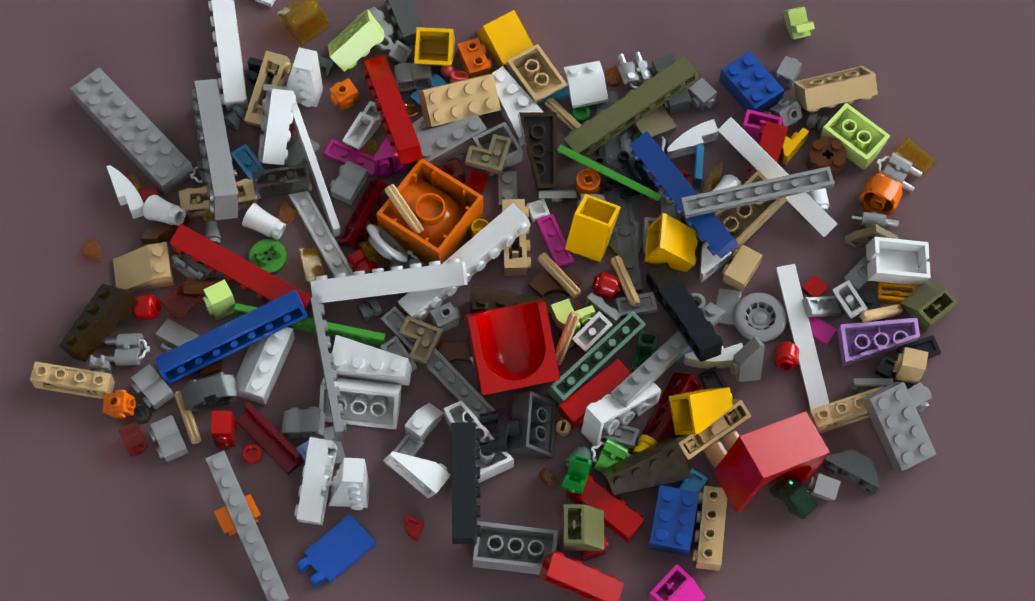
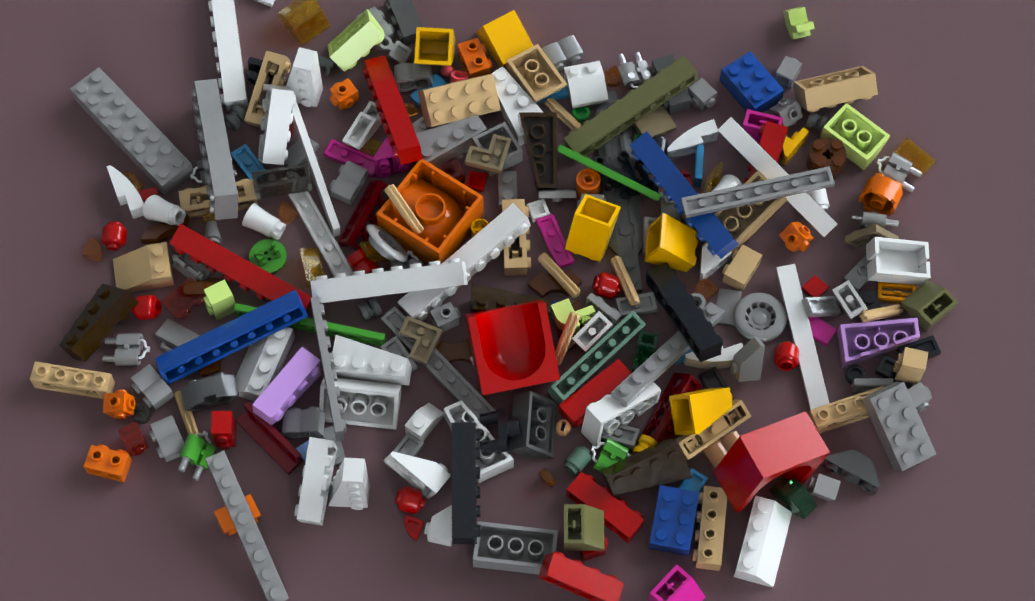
light grey plate [89,355,112,374] -> none
red tile [242,444,263,465] -> none
blue tile [296,514,376,588] -> none
green brick [562,455,593,495] -> none
none -> orange brick [83,444,132,483]
none -> red head [101,221,127,251]
none -> bright green piece [178,431,216,481]
none -> lavender wedge [252,347,321,425]
none -> red head [395,486,426,514]
none -> white slope [424,505,452,547]
none -> light grey brick [542,35,583,72]
none -> clear orange tile [695,279,719,301]
none -> white slope [734,496,792,588]
none -> orange brick [779,222,814,252]
none -> black tile [845,365,866,384]

